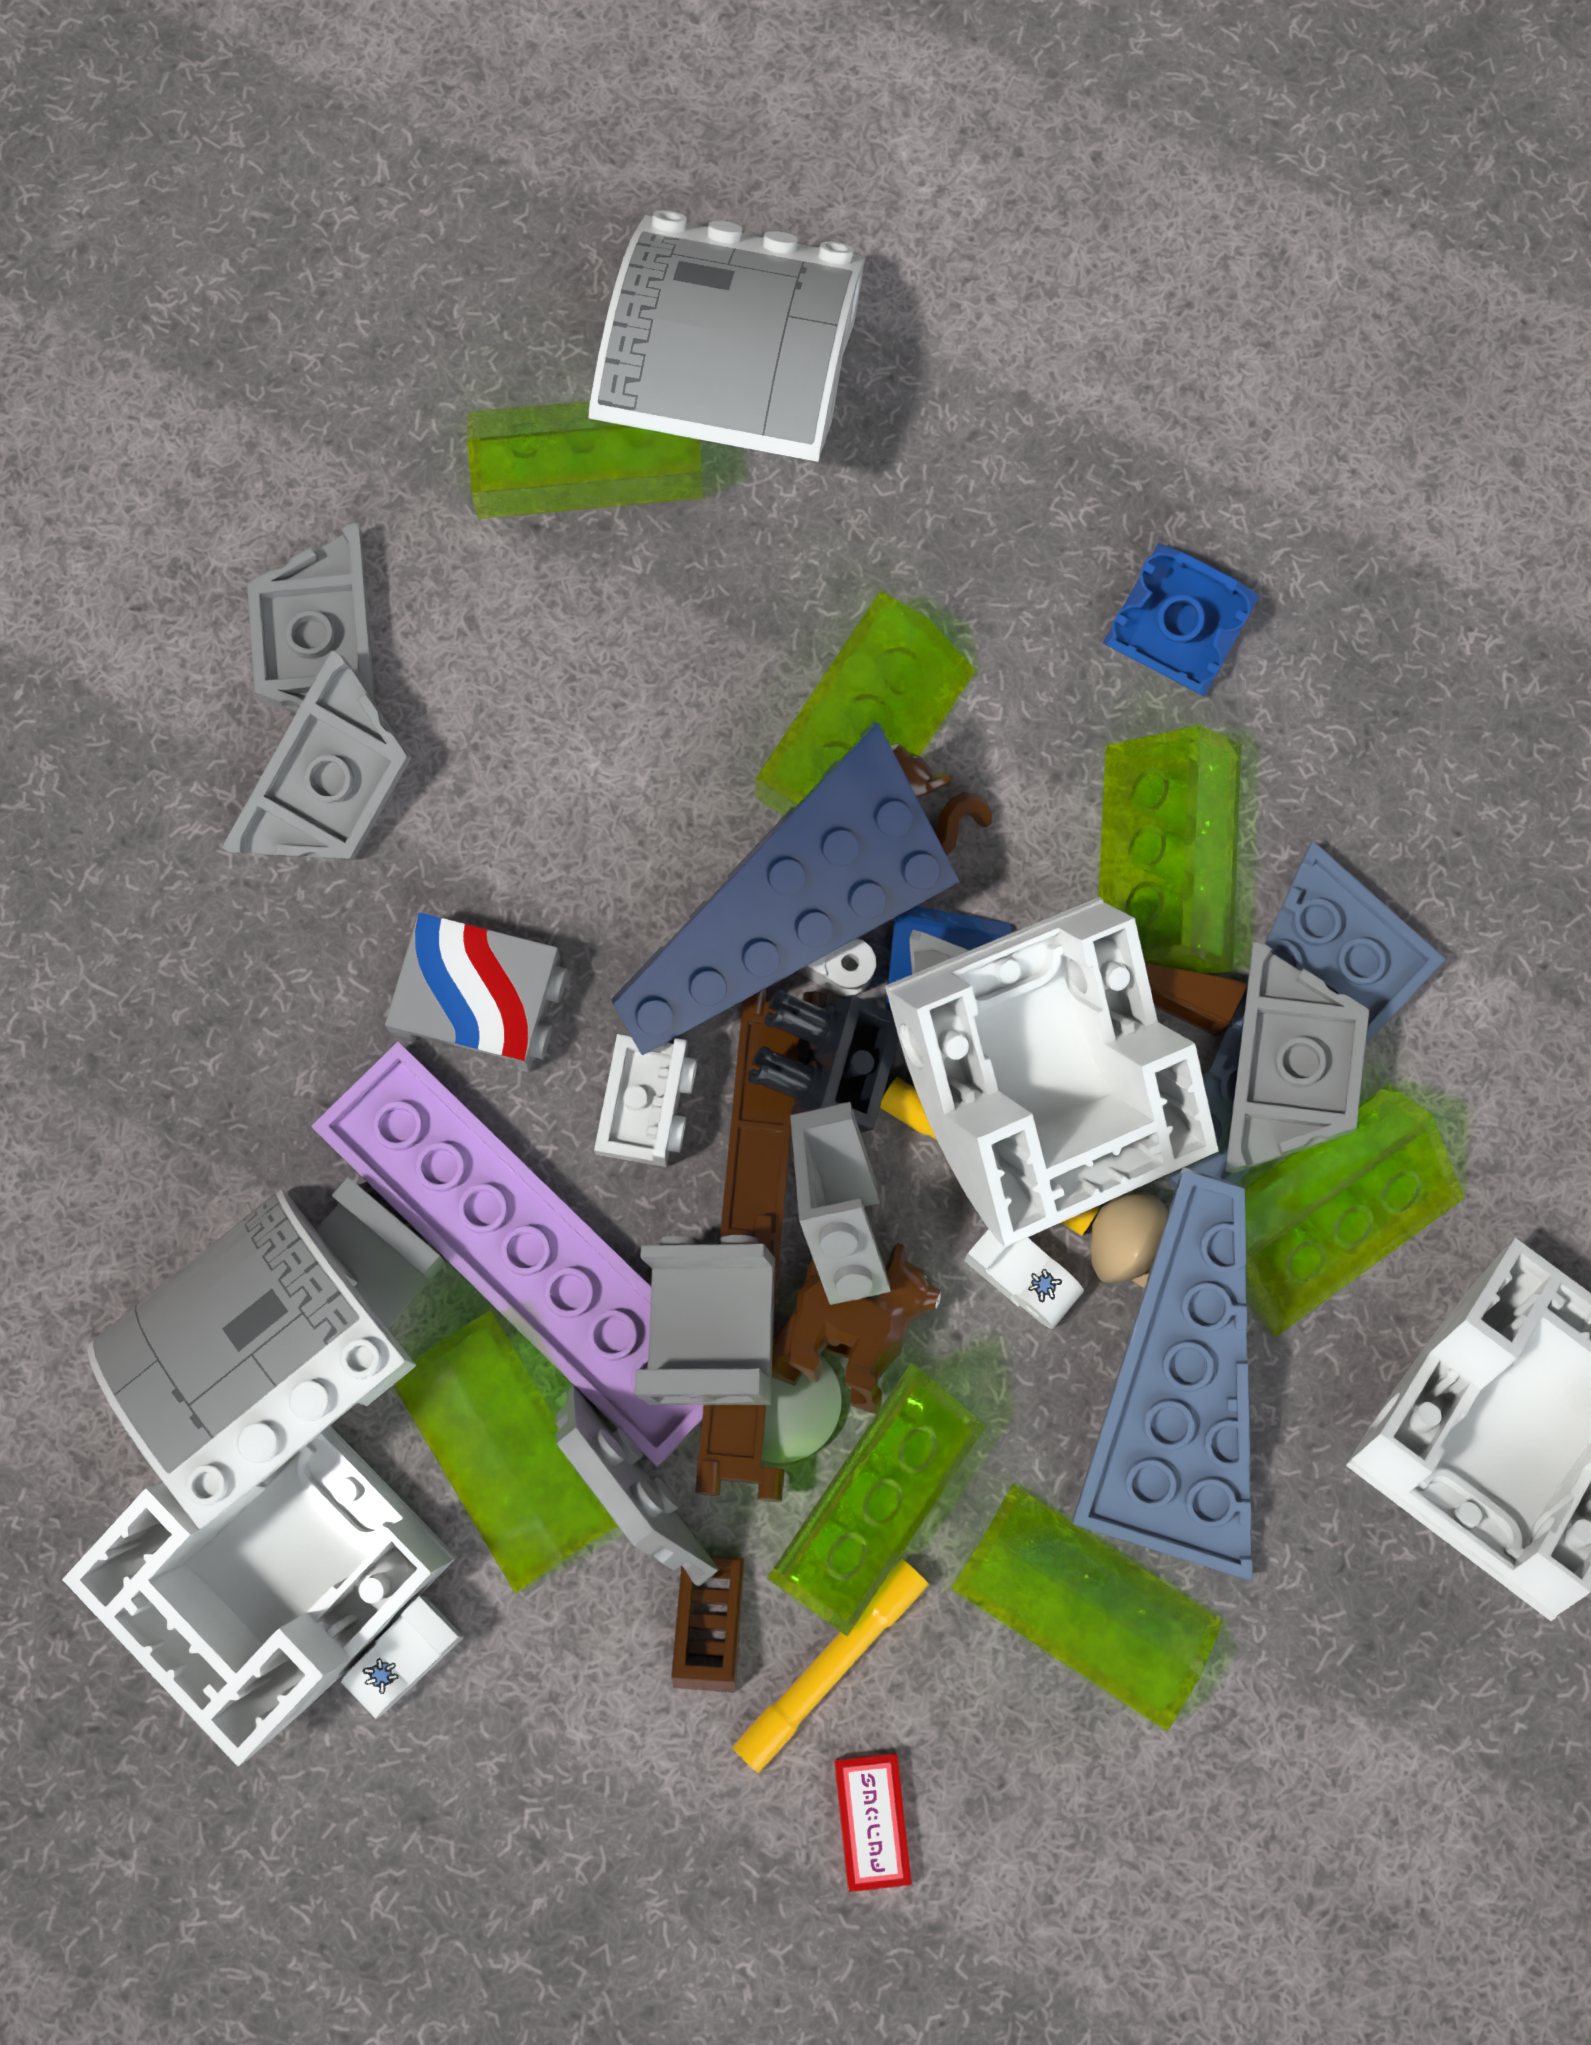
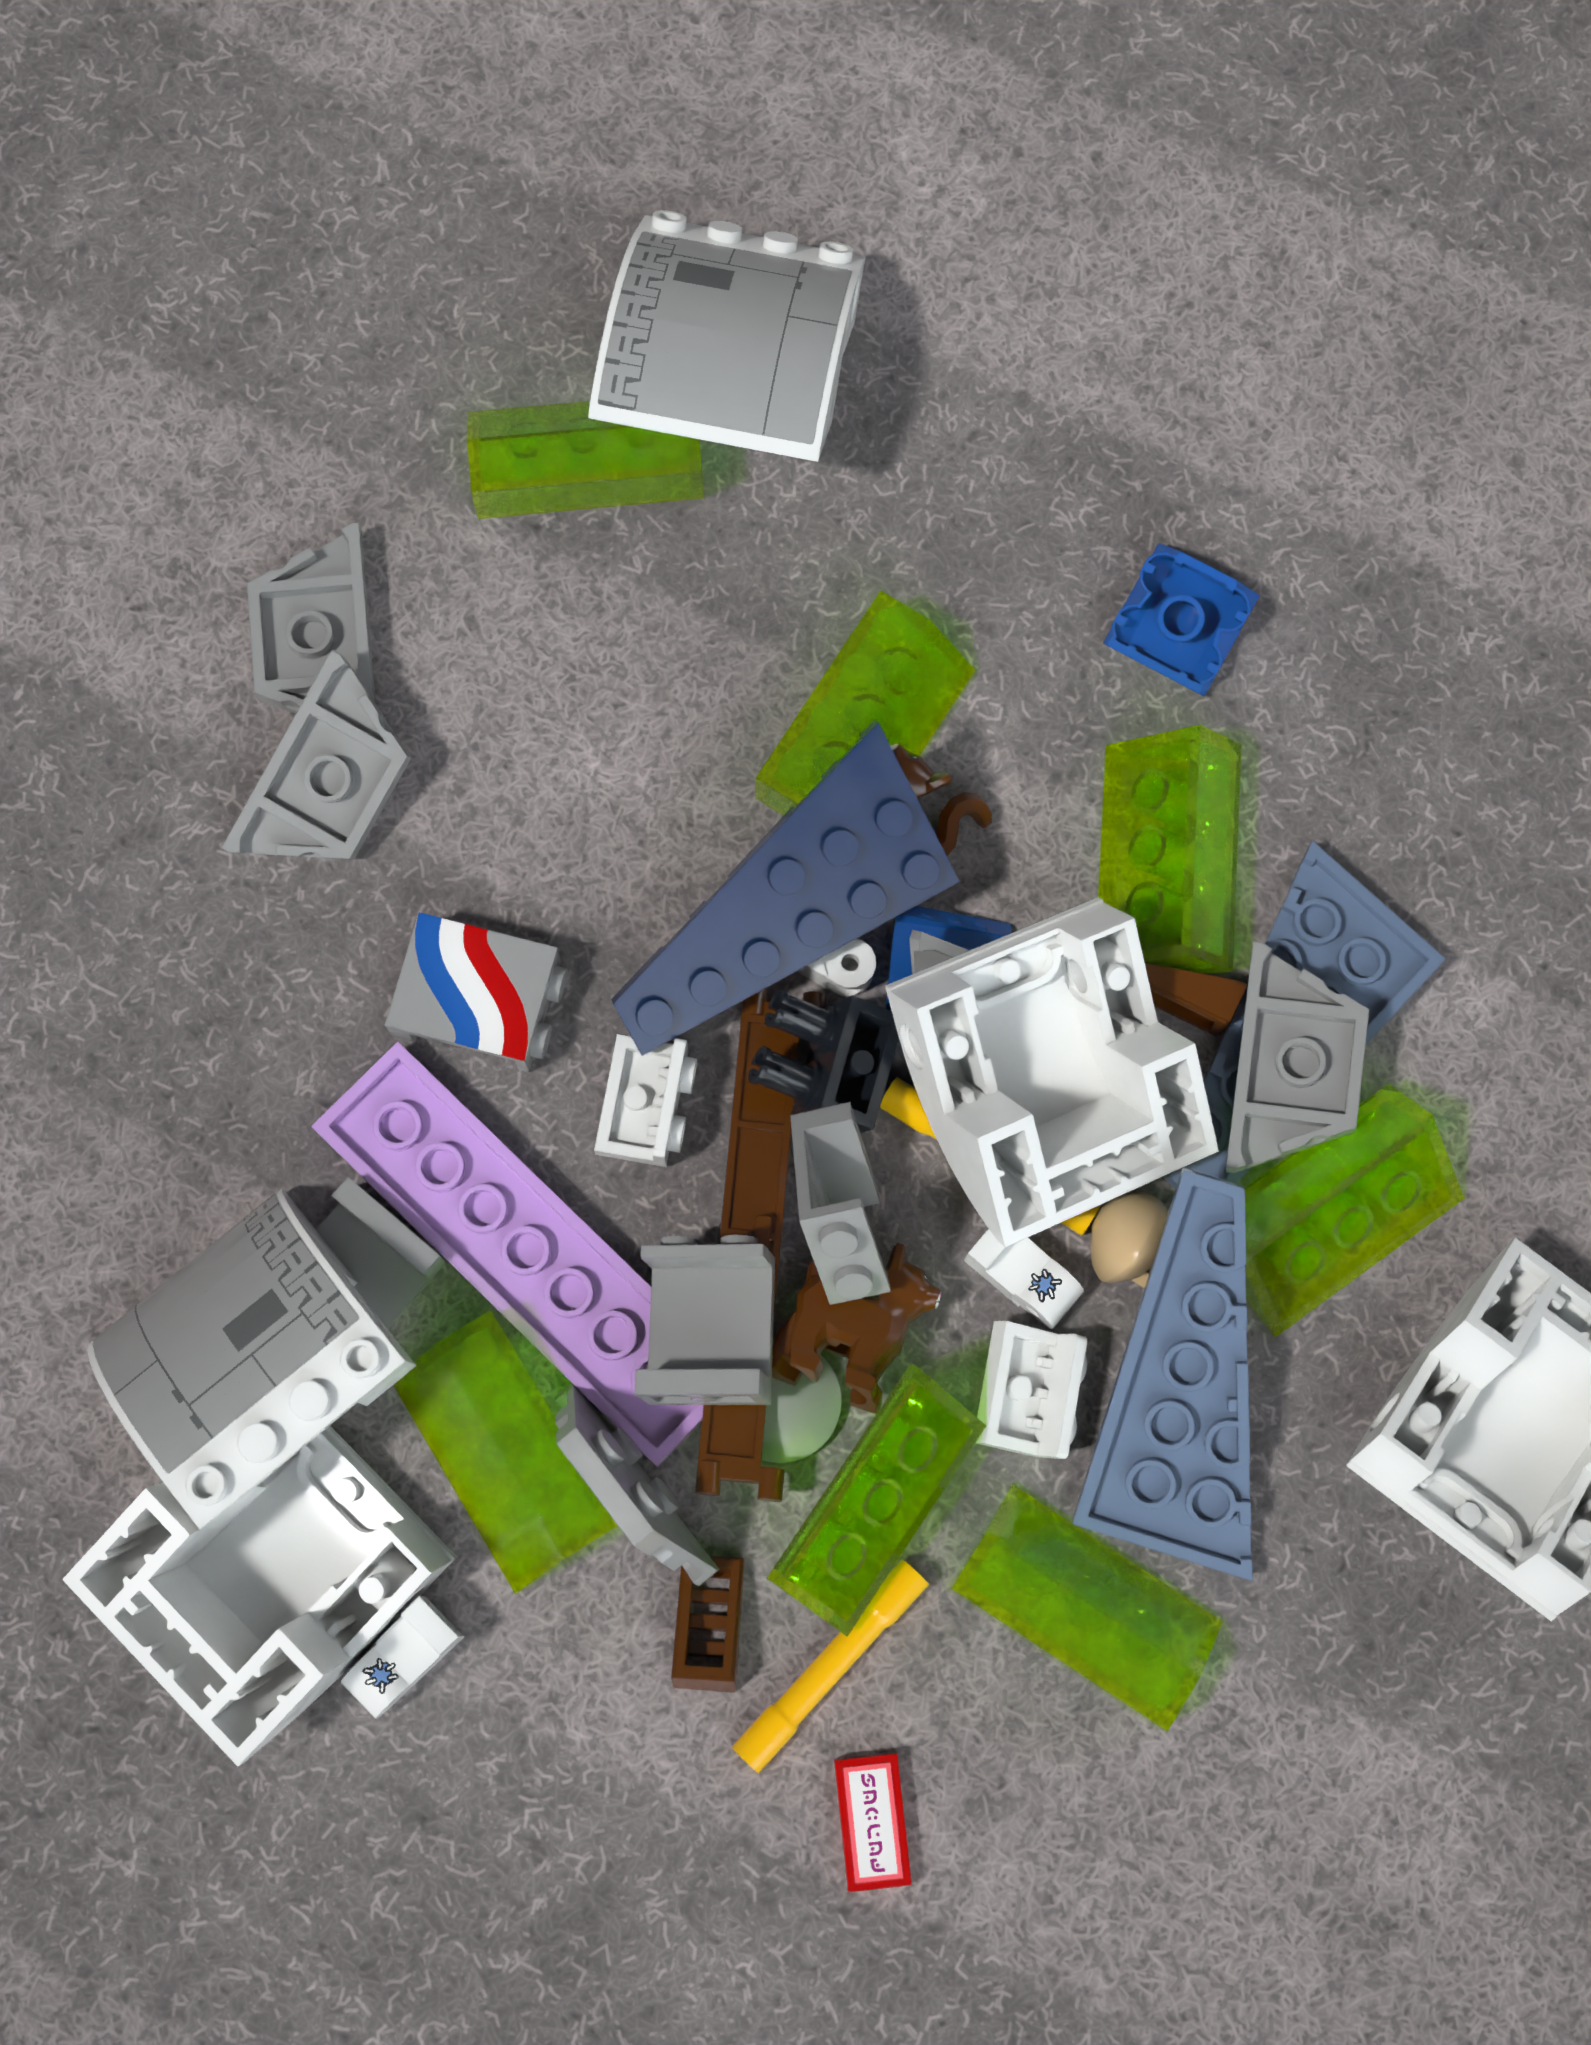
none -> white bracket [973,1321,1087,1459]

